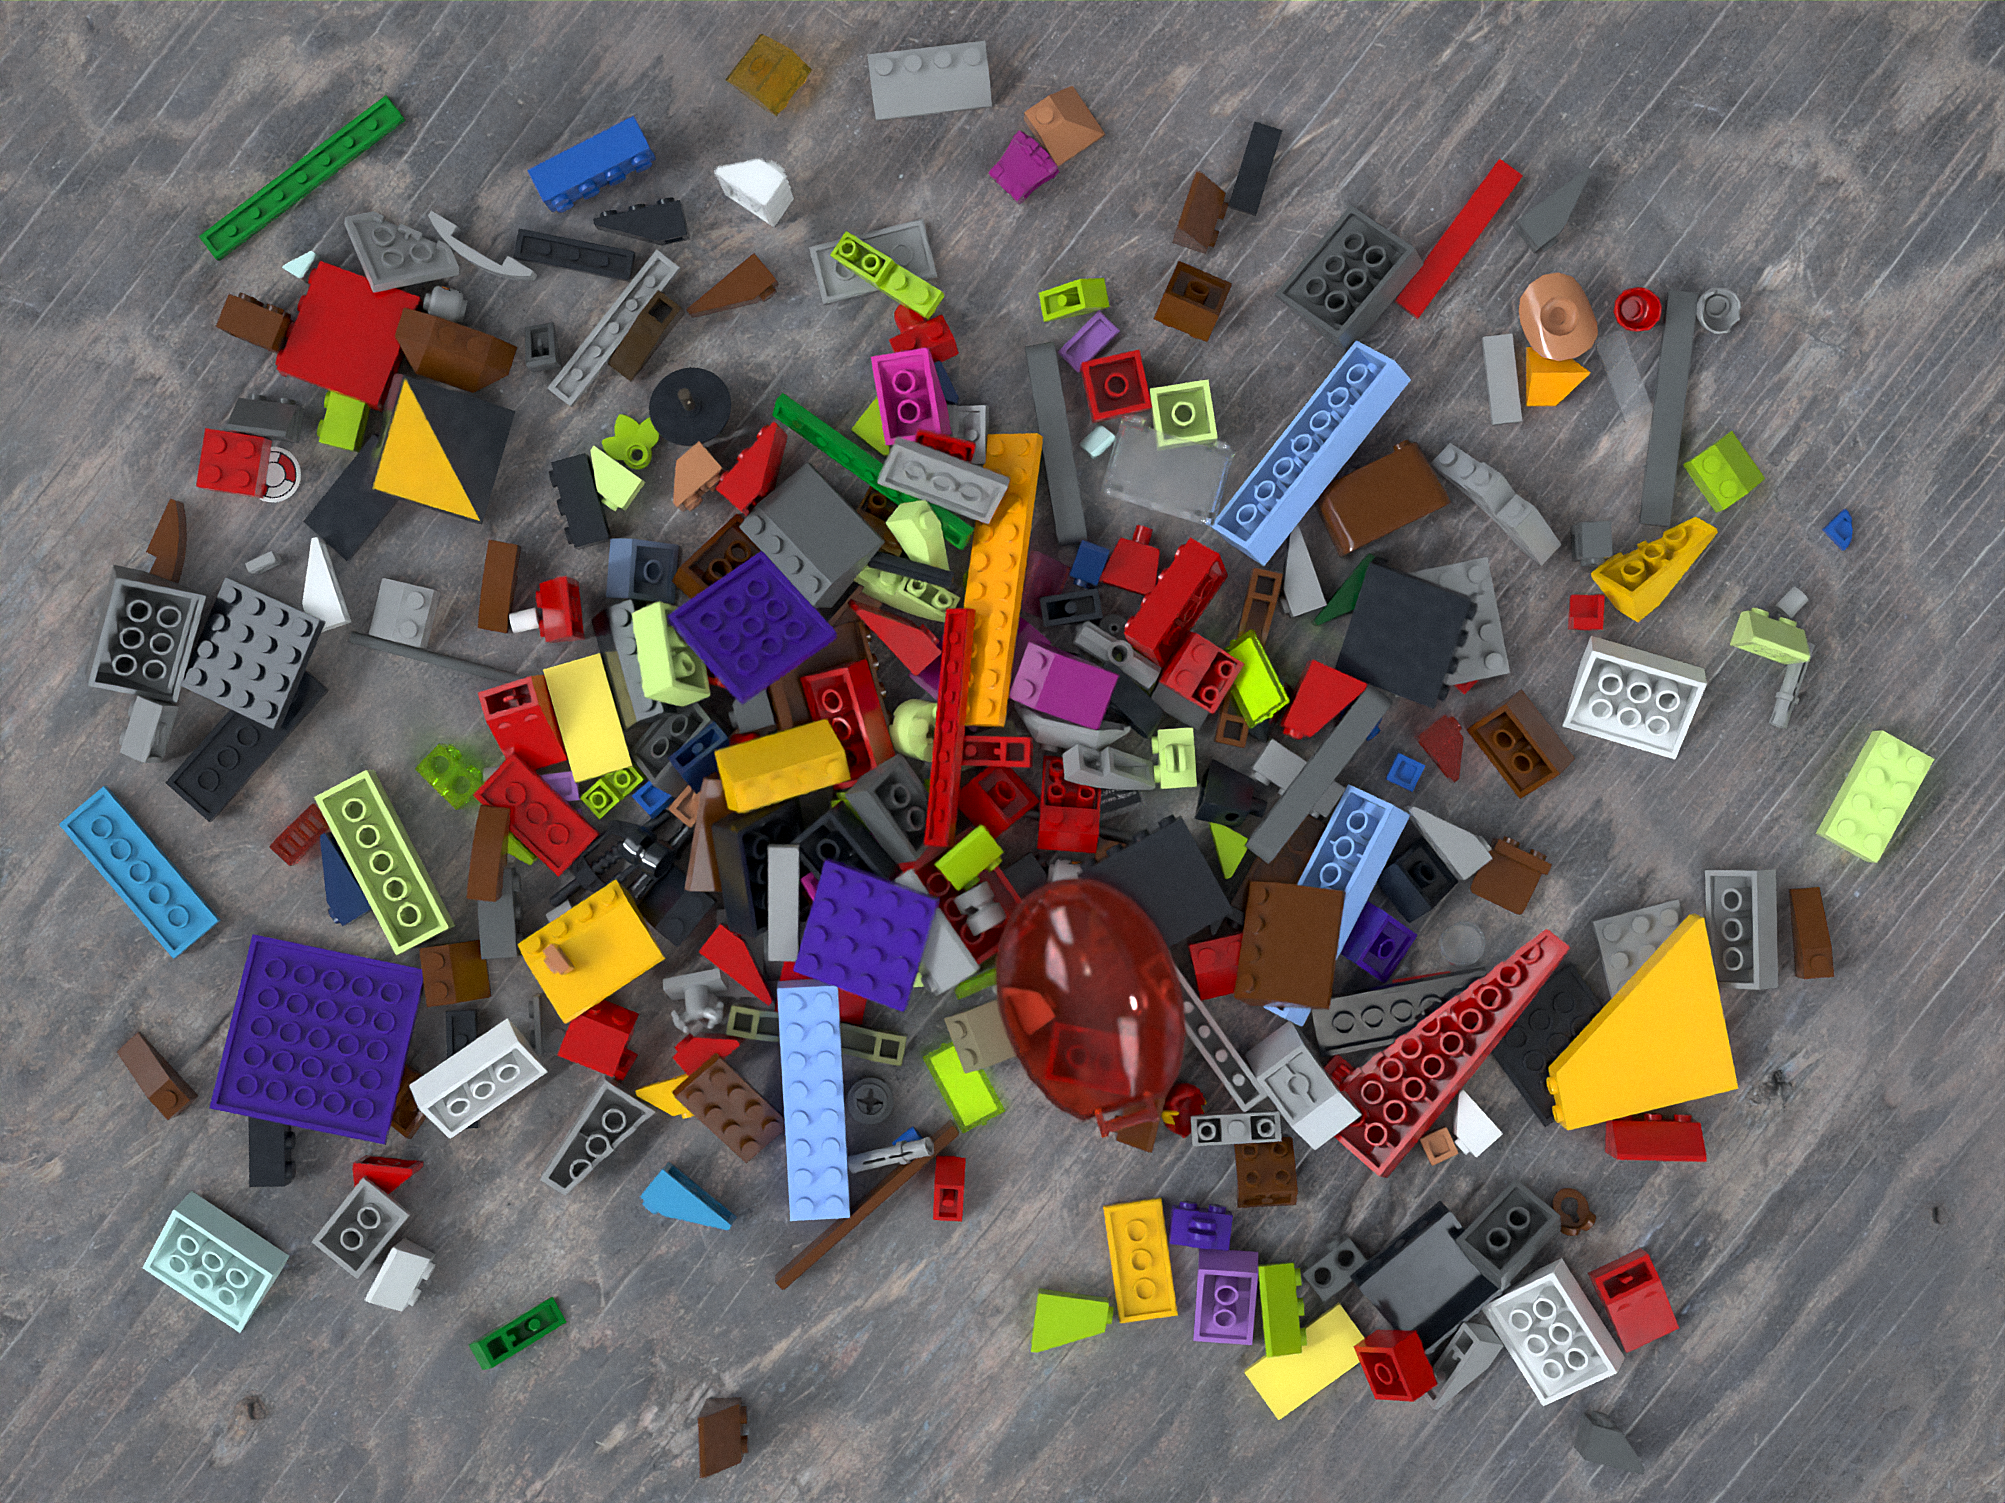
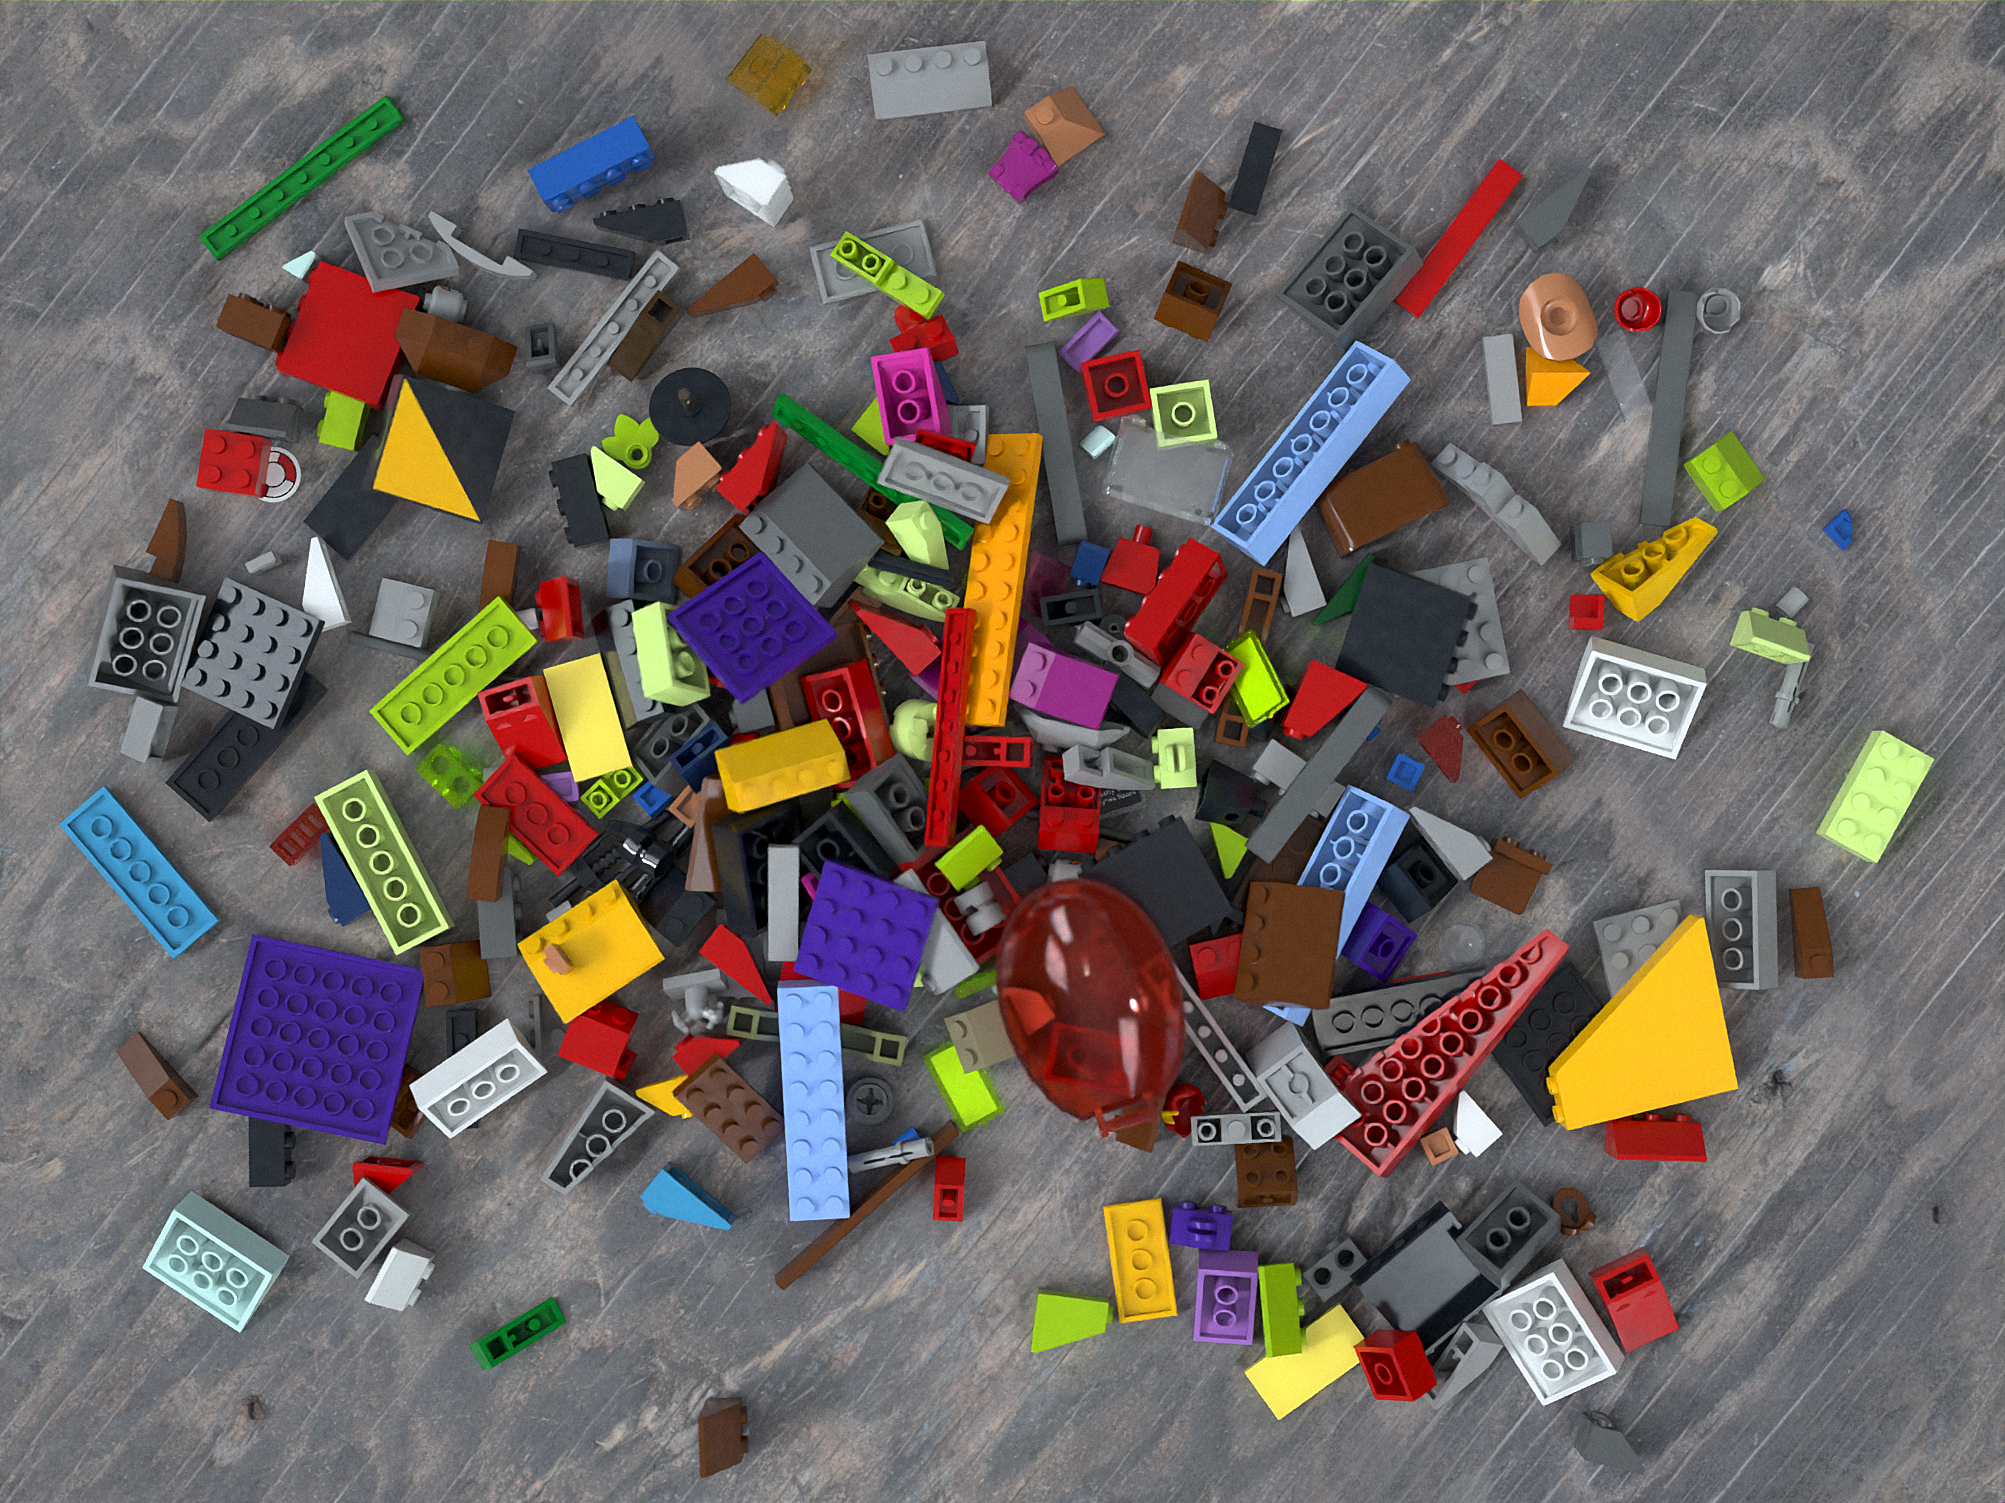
none -> lime plate [369,596,540,756]

